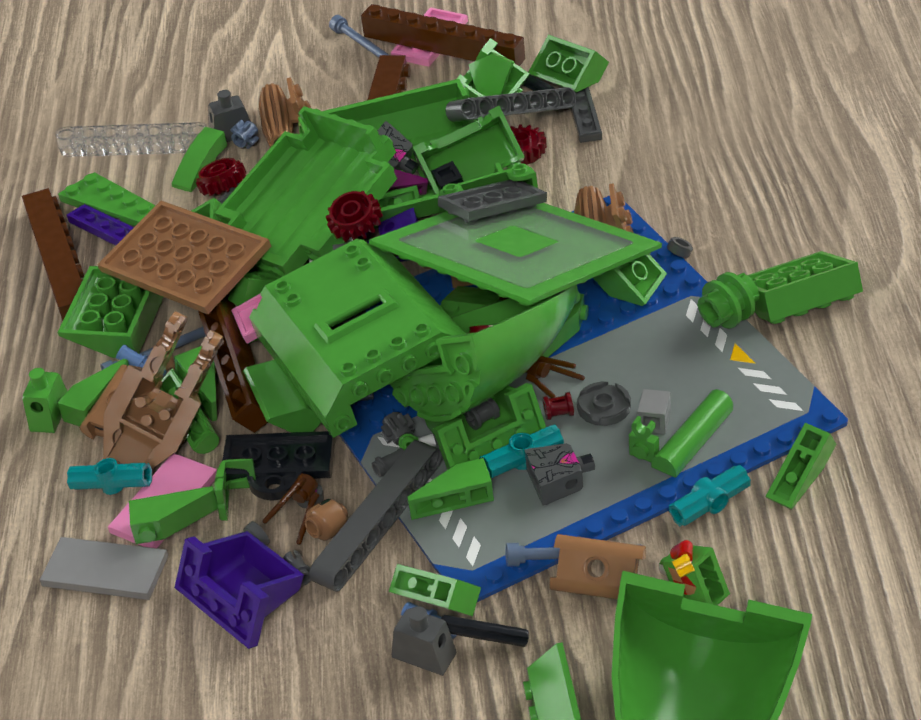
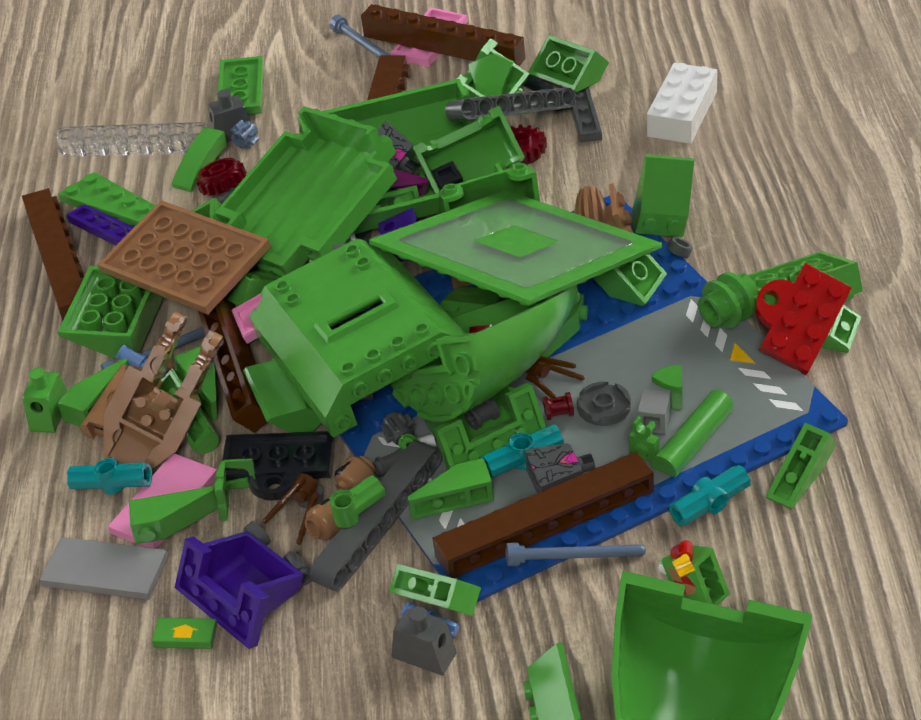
medium nougat plate [258,77,312,148] -> none
dark red gear [326,191,383,242] -> none
dark grey plate [438,180,547,222] -> none
black axle [441,615,529,647] -> none
medium nougat piece [550,534,646,600] -> none
none -> bright green tile [152,617,218,649]
none -> bright green plate [217,56,264,115]
none -> bright green piece [330,475,386,528]
none -> medium nougat head [334,456,376,490]
none -> reddish brown brick [432,452,654,578]
none -> bright green slope [631,154,694,237]
none -> white brick [647,63,717,144]
none -> bright green tile [652,365,683,409]
none -> red plate [755,263,852,375]
none -> bright green slope [821,305,861,353]

